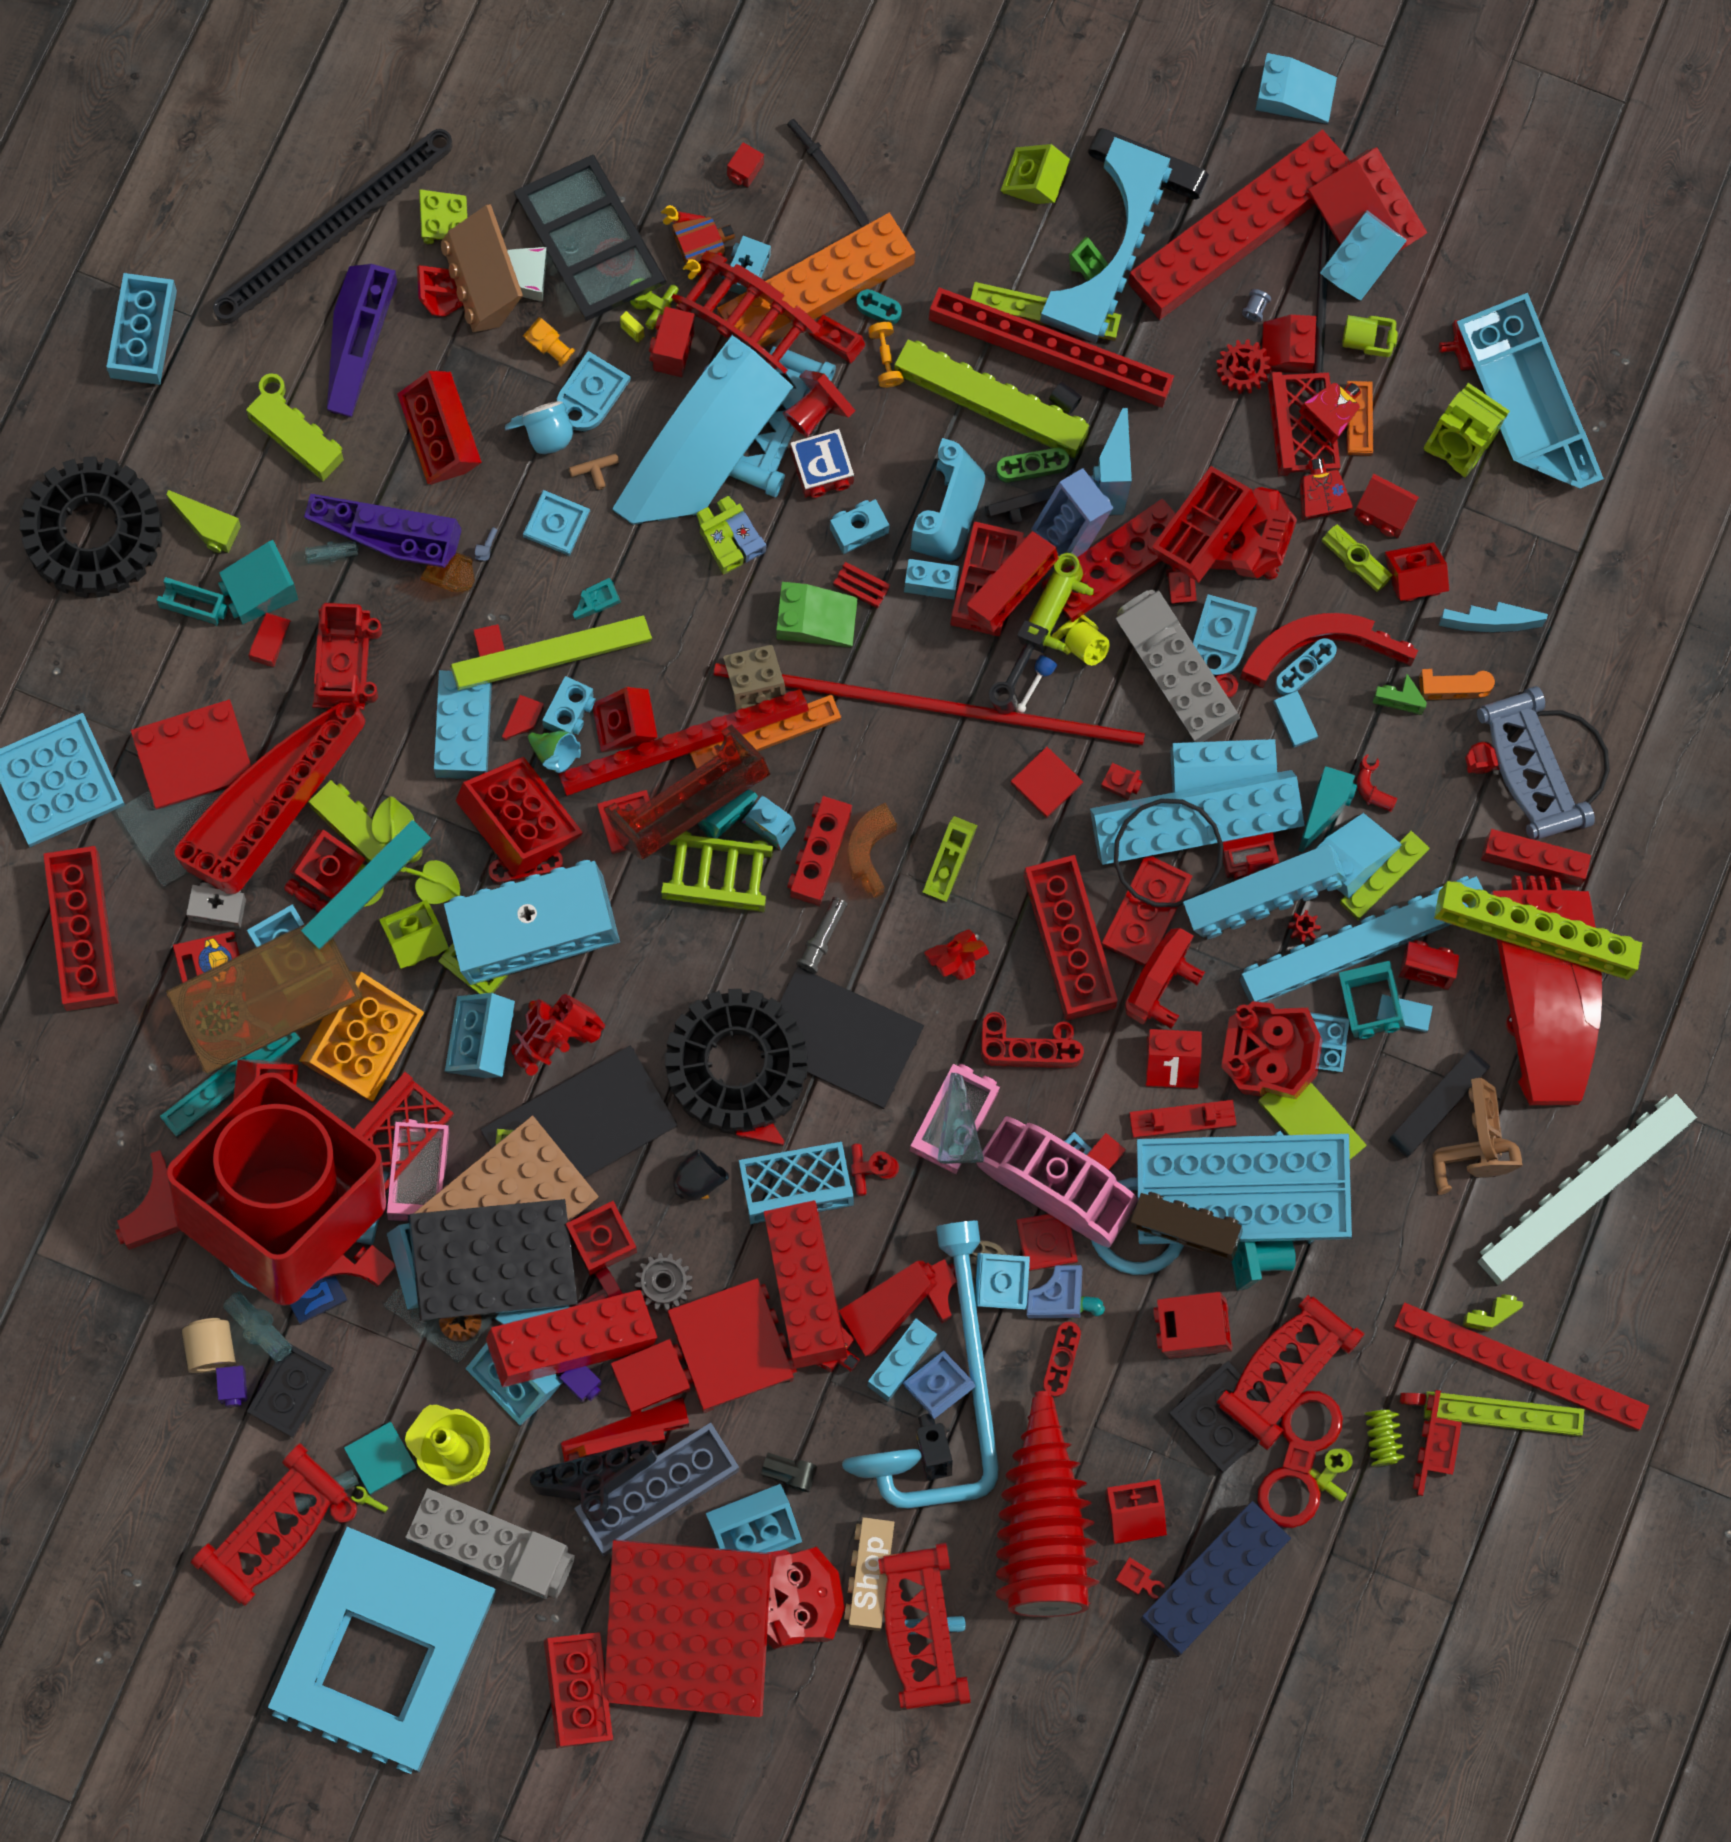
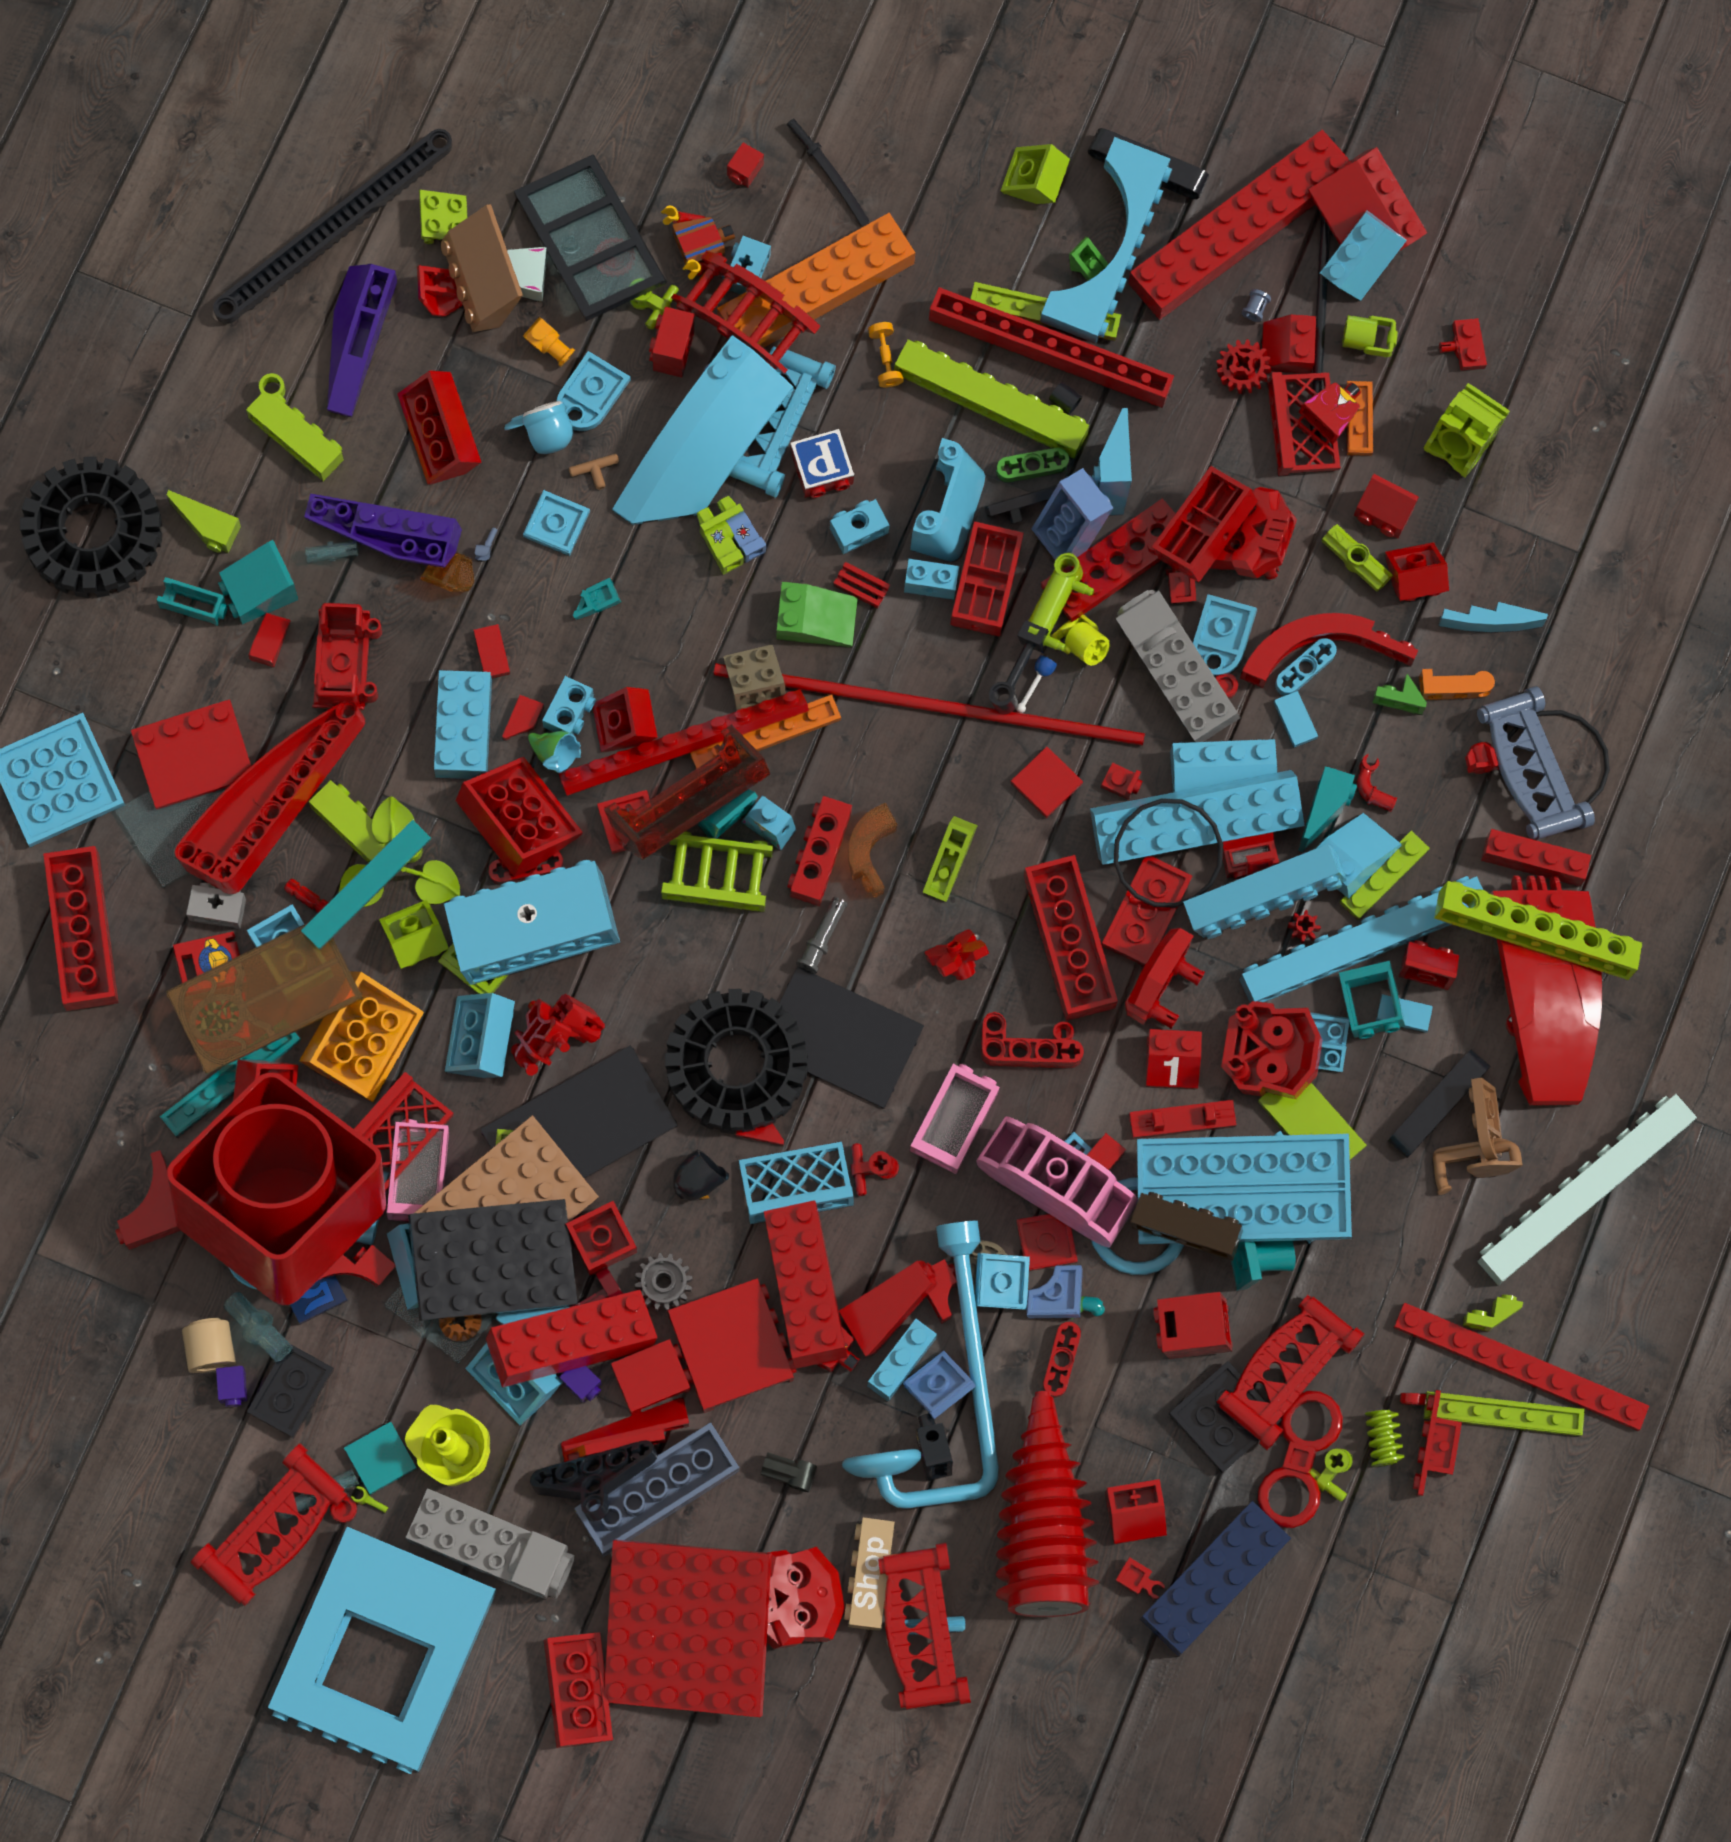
medium azure brick [107,273,177,385] -> none
red slope [289,829,365,899] -> none
lime tile [450,615,652,690] -> none
neon yellow tile [620,311,645,342] -> none
medium azure slope [706,1484,802,1553] -> none
red plant [783,370,856,438] -> none
red slope [808,314,865,363] -> none
teal beam [856,289,902,325] -> none
clear light blue wing [937,1073,984,1164] -> none
red brick [967,531,1059,632] -> none
medium azure slope [1255,53,1337,124] -> none
red torso [1300,458,1353,520] -> none
medium azure slope [1457,293,1604,488] -> none

